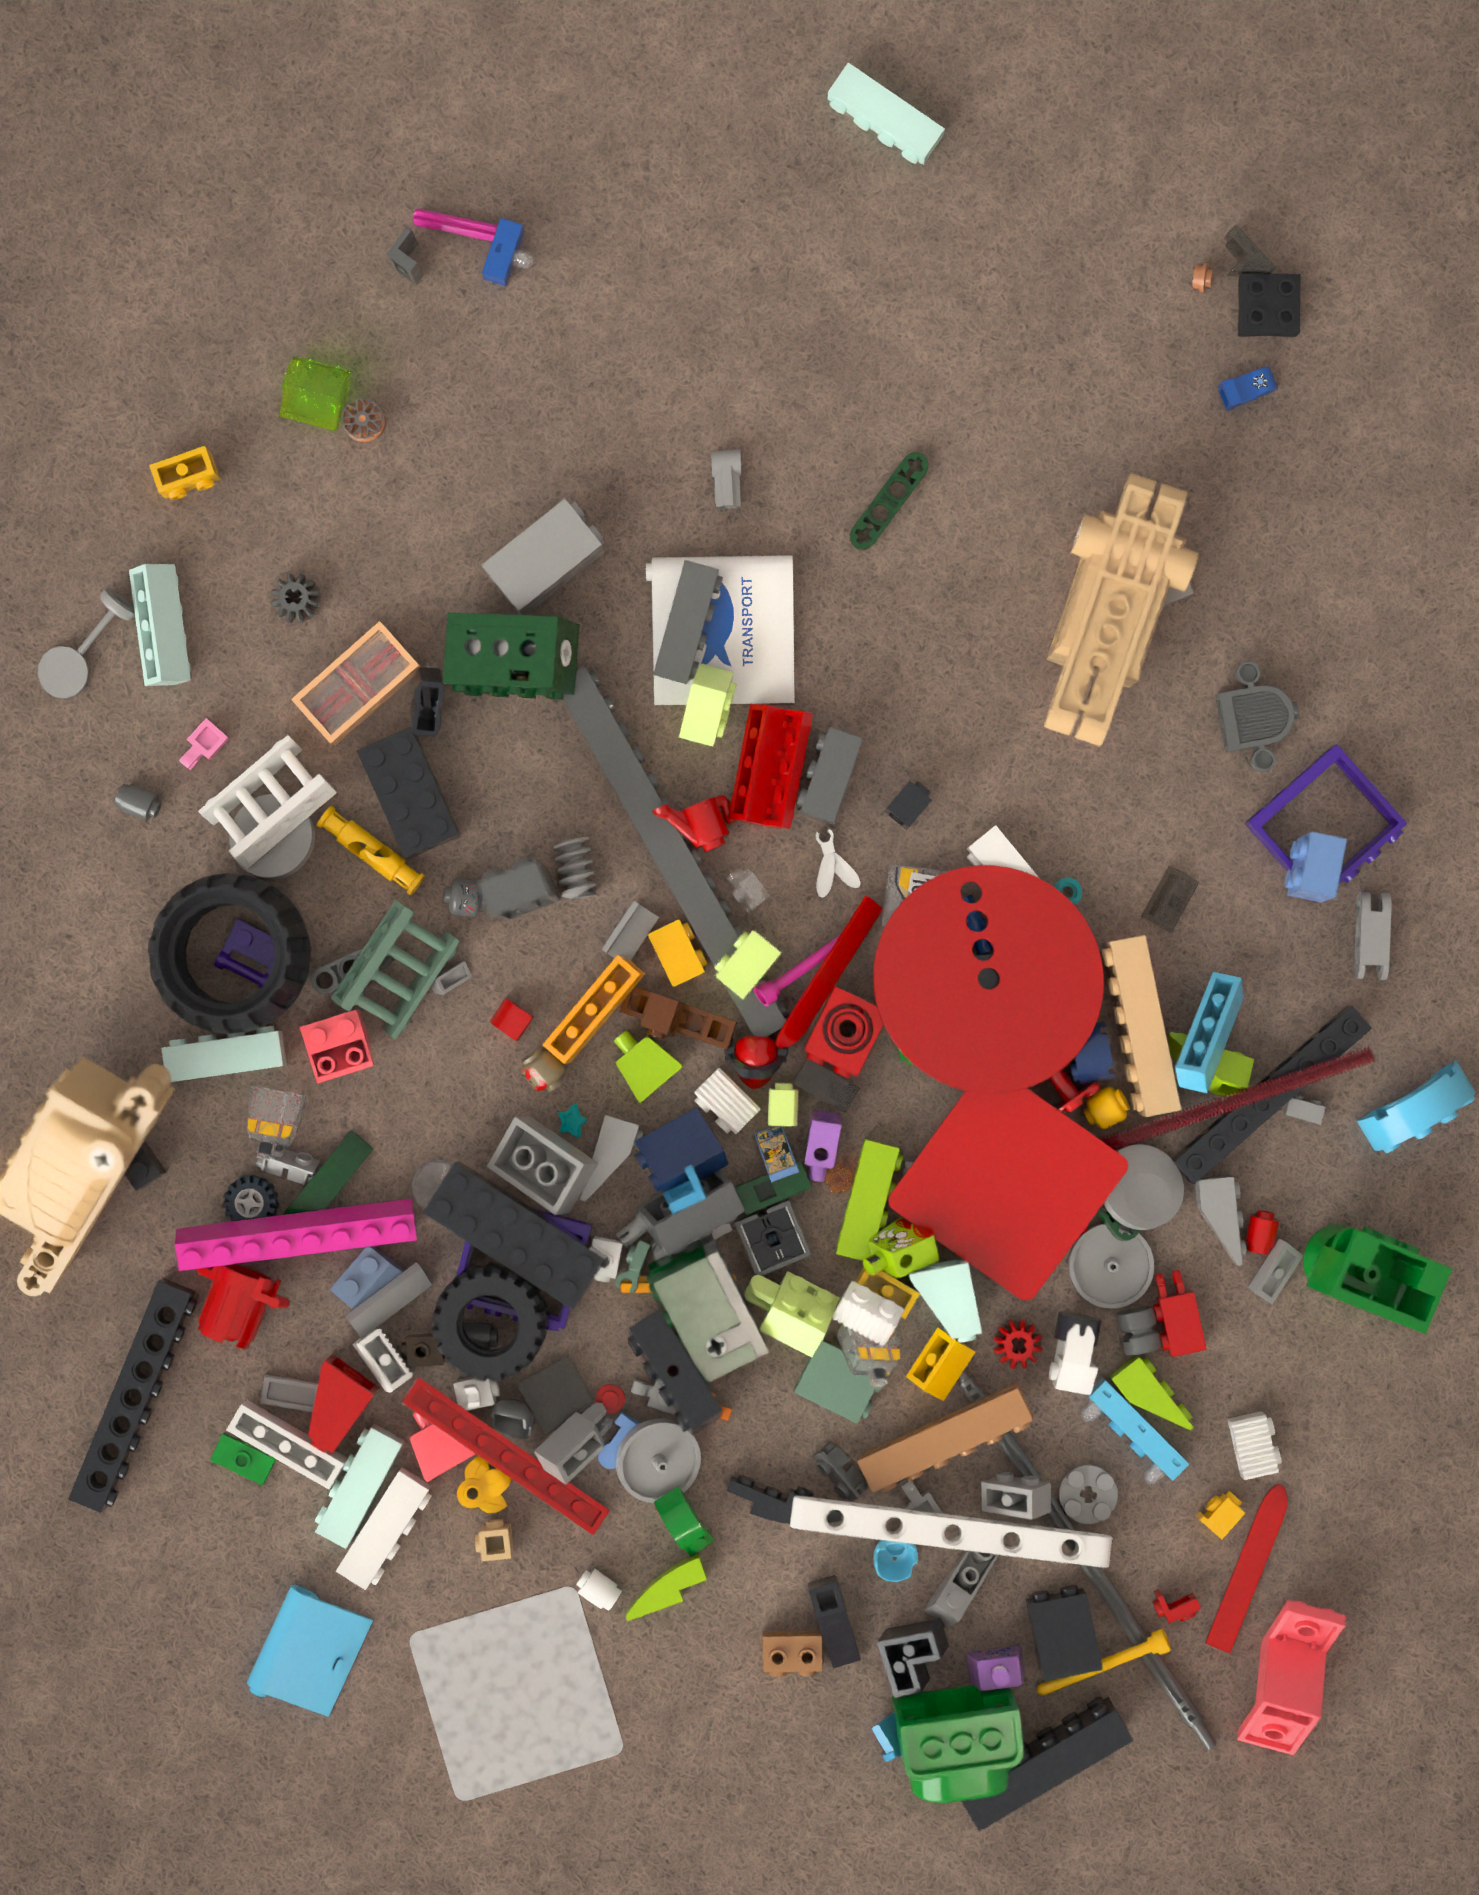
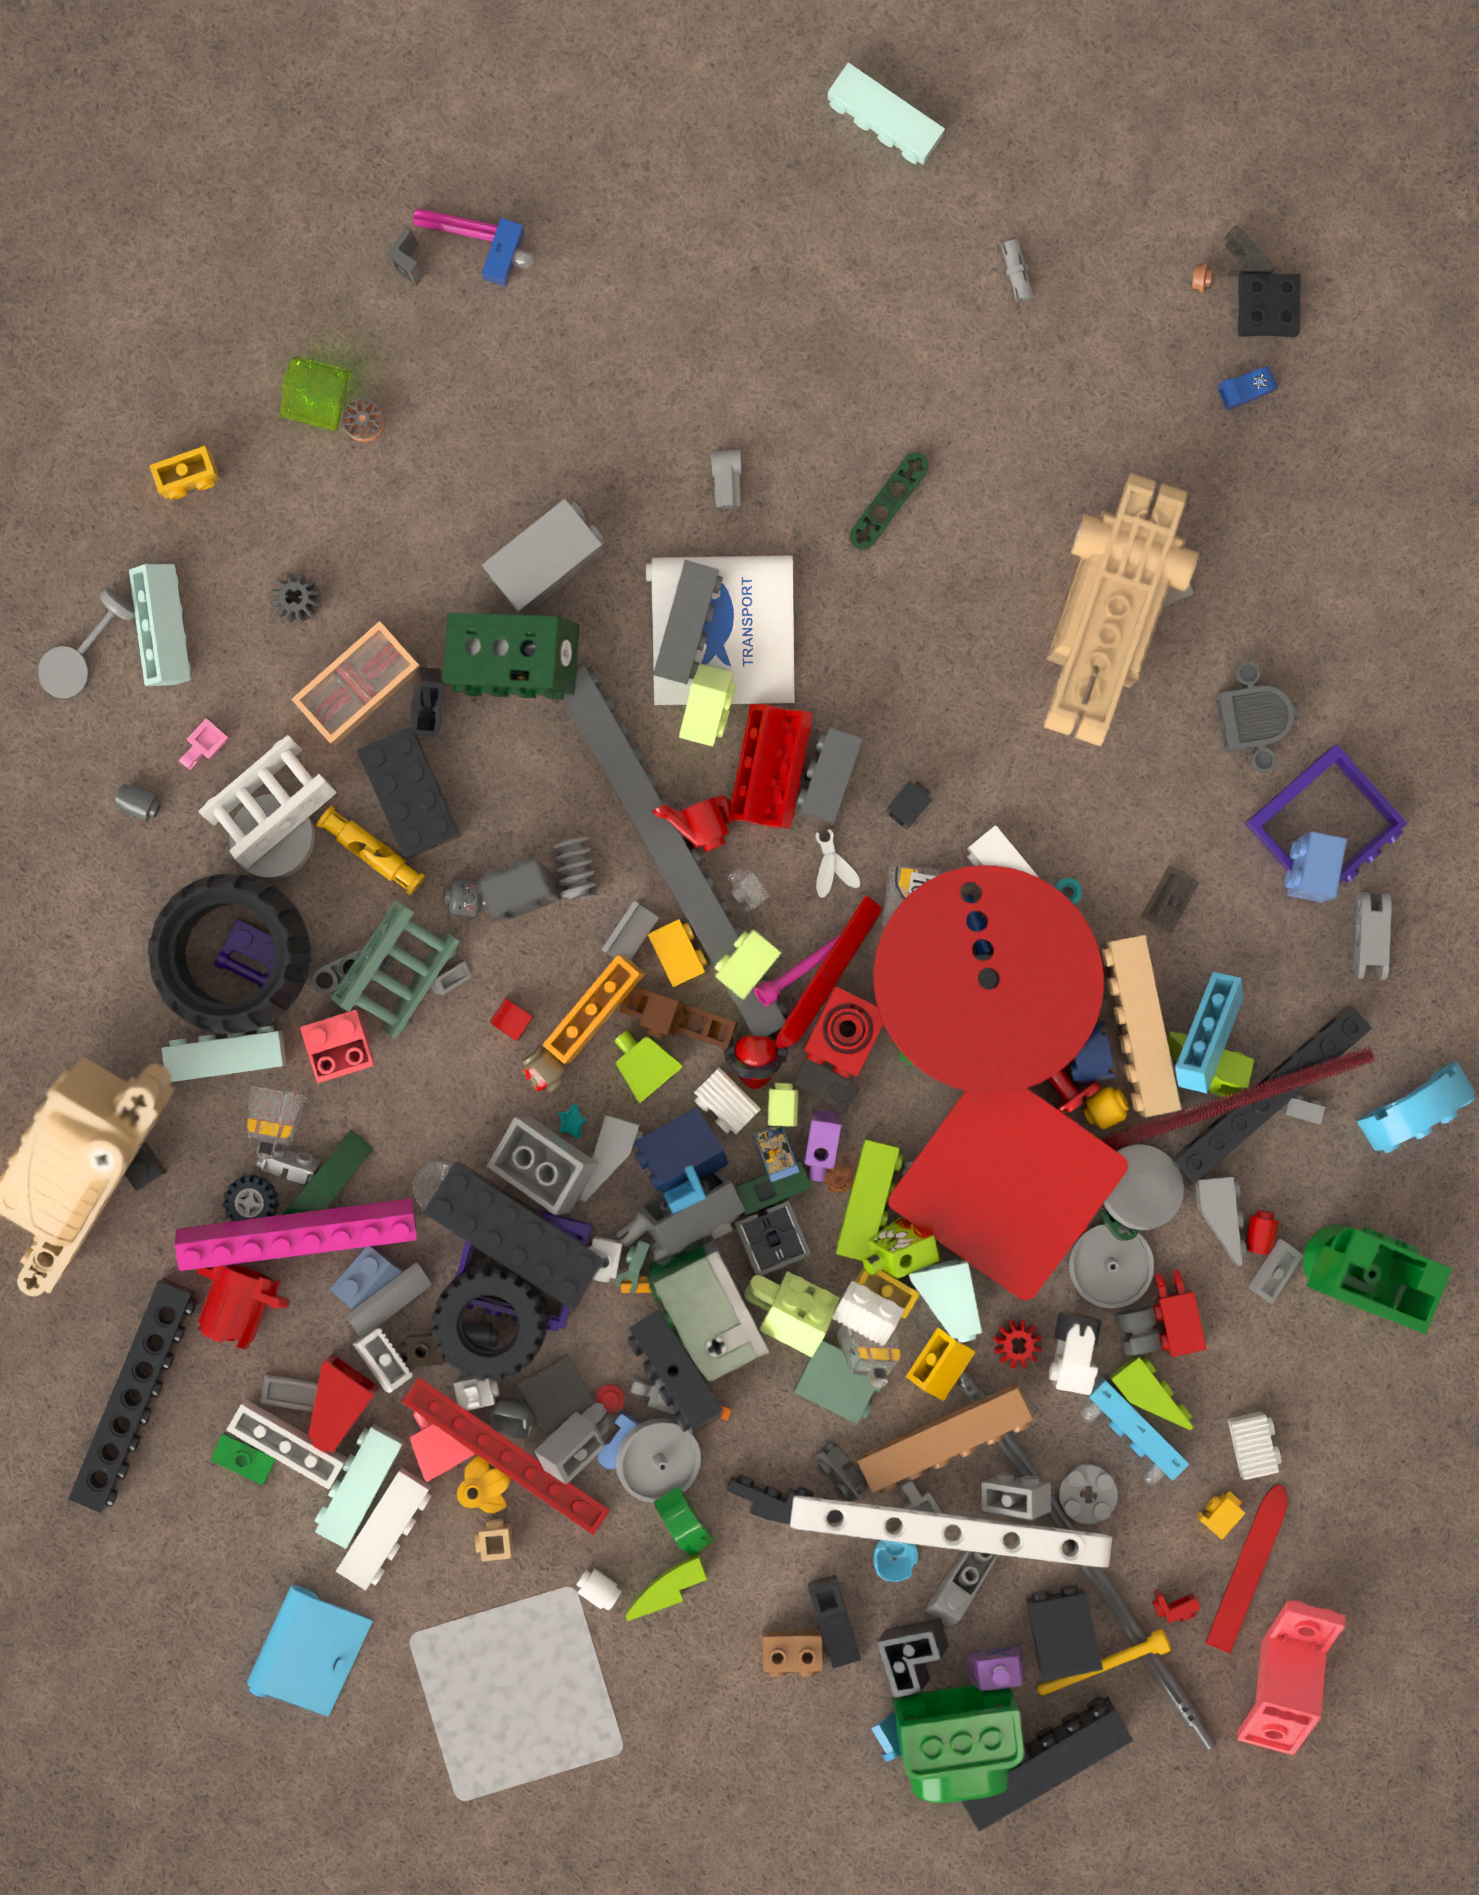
none -> light grey pin [1001,239,1034,302]

